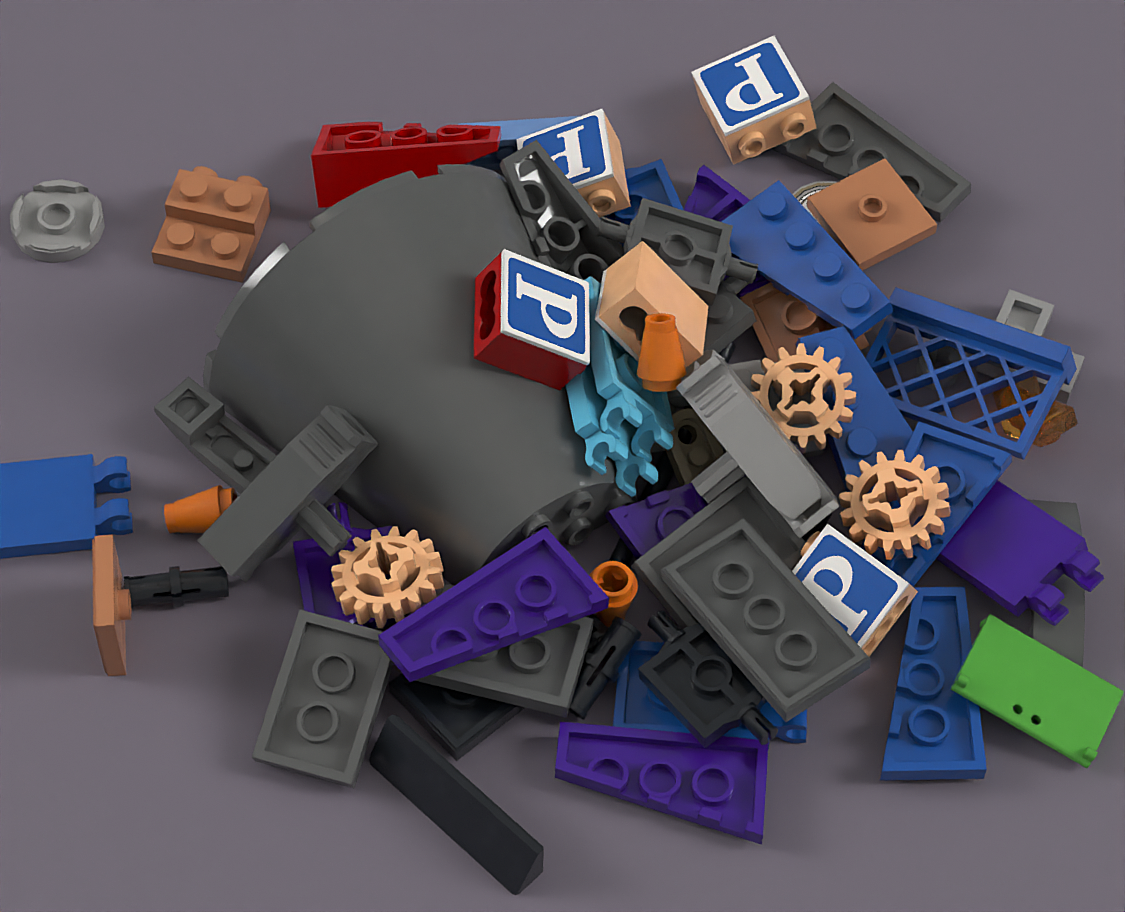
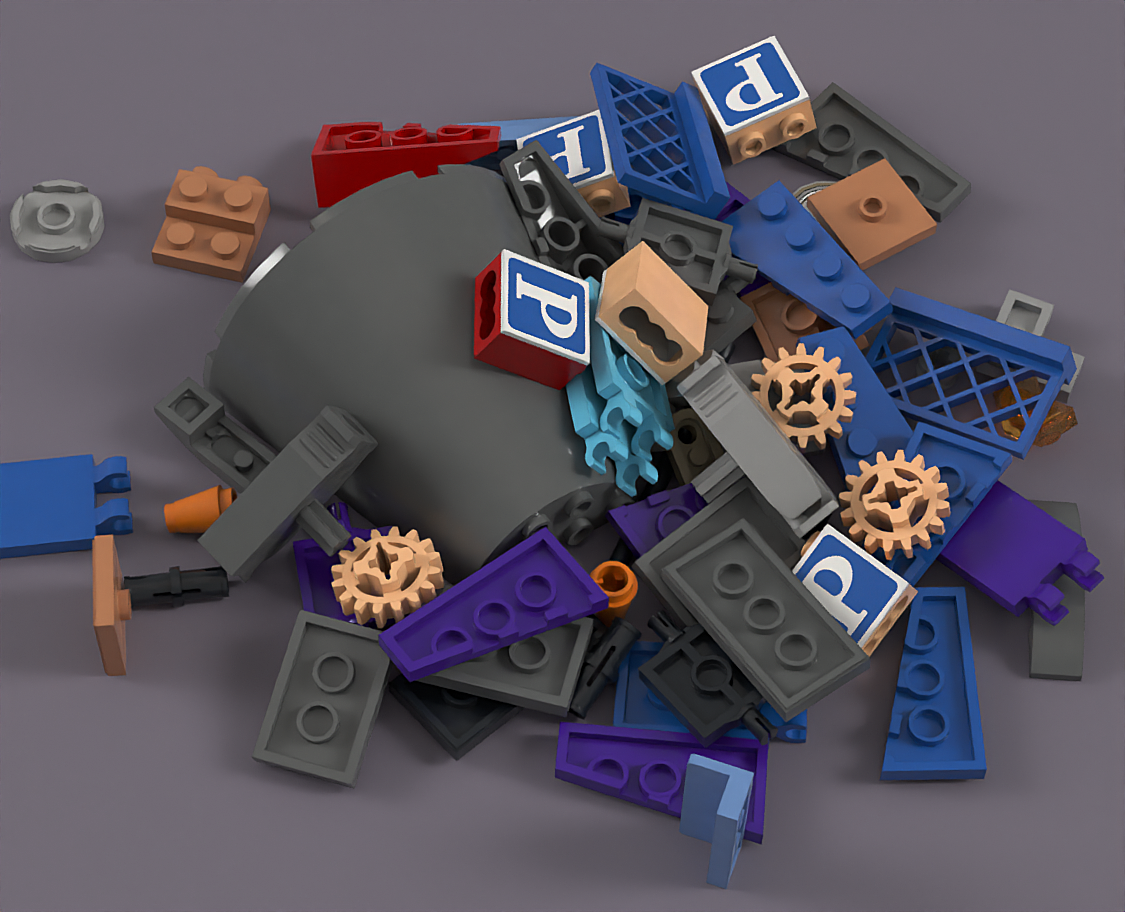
black slope [369,714,544,895] -> none
orange cone [636,313,687,392] -> none
bright green door [950,614,1124,769] -> none
none -> blue fence [590,63,730,220]
none -> medium blue panel [679,754,754,889]

